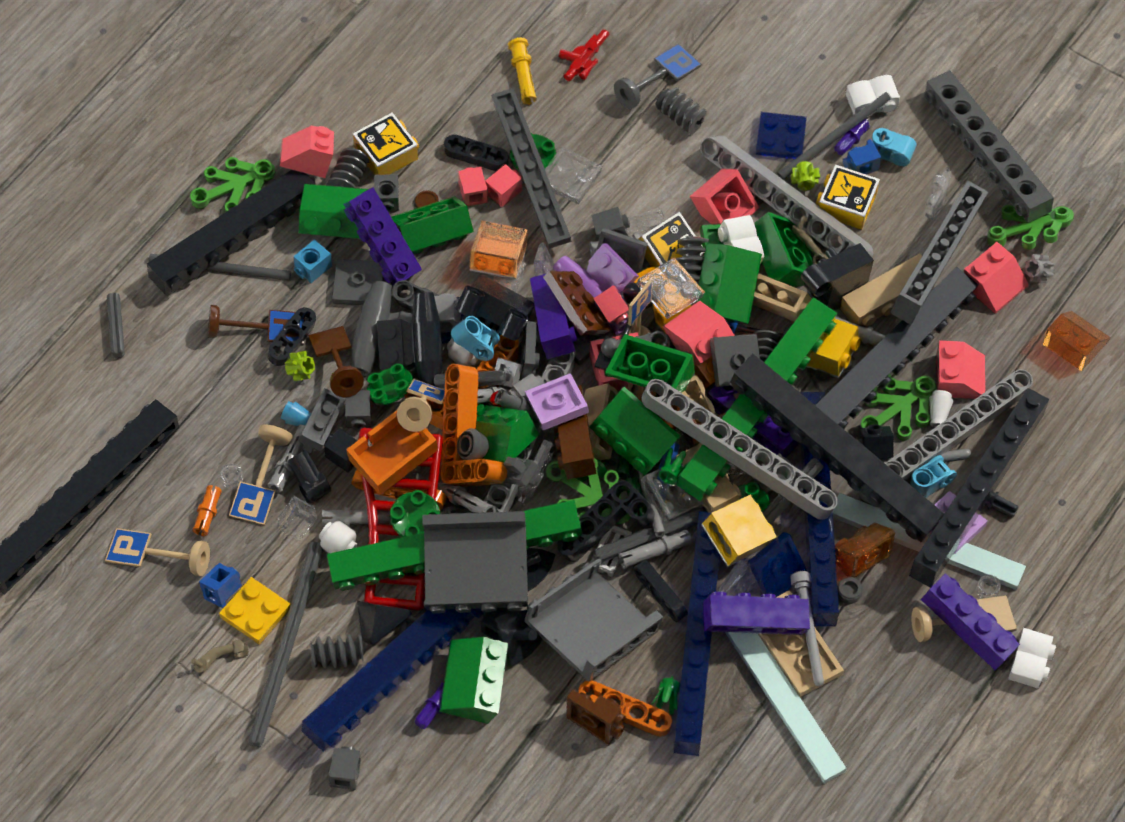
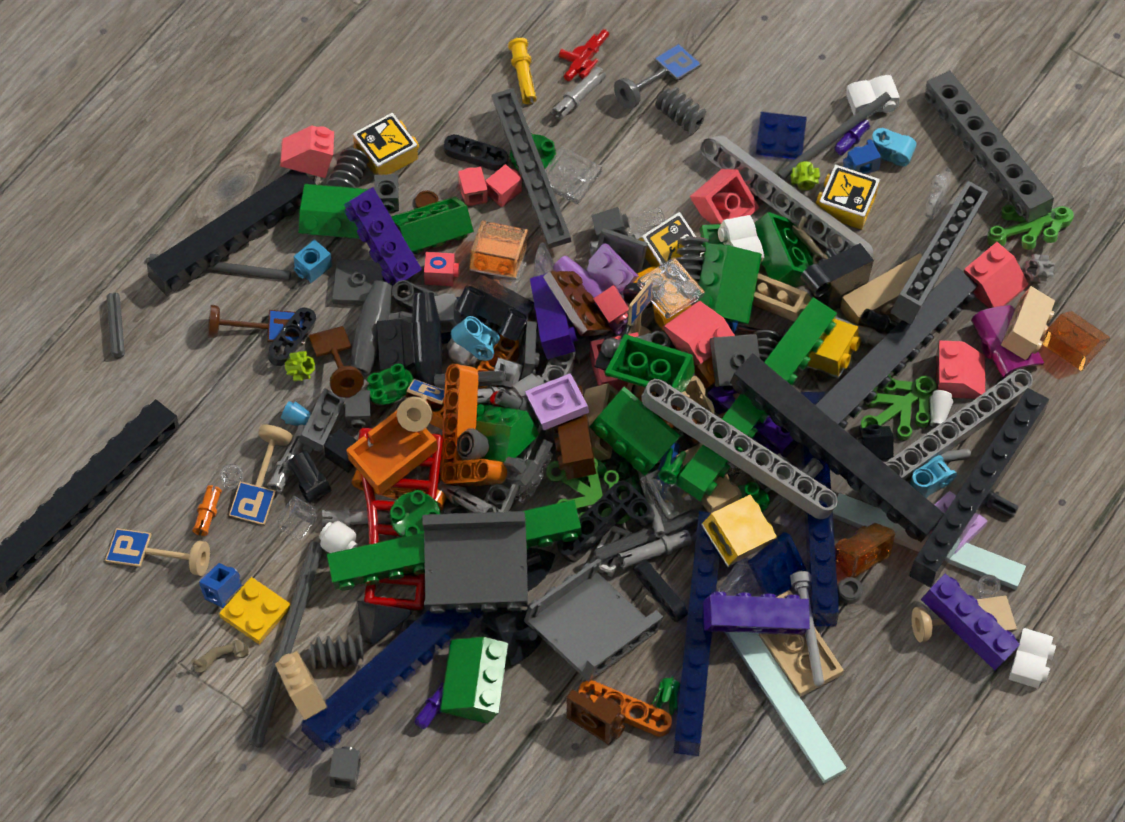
bright green plant [190,157,276,212] -> none
none -> tan brick [275,651,327,720]
none -> coral brick [424,252,459,286]
none -> light grey pin [551,66,606,120]
none -> black axle [860,308,899,333]
none -> magenta panel [971,305,1044,379]
none -> tan brick [1001,286,1055,360]

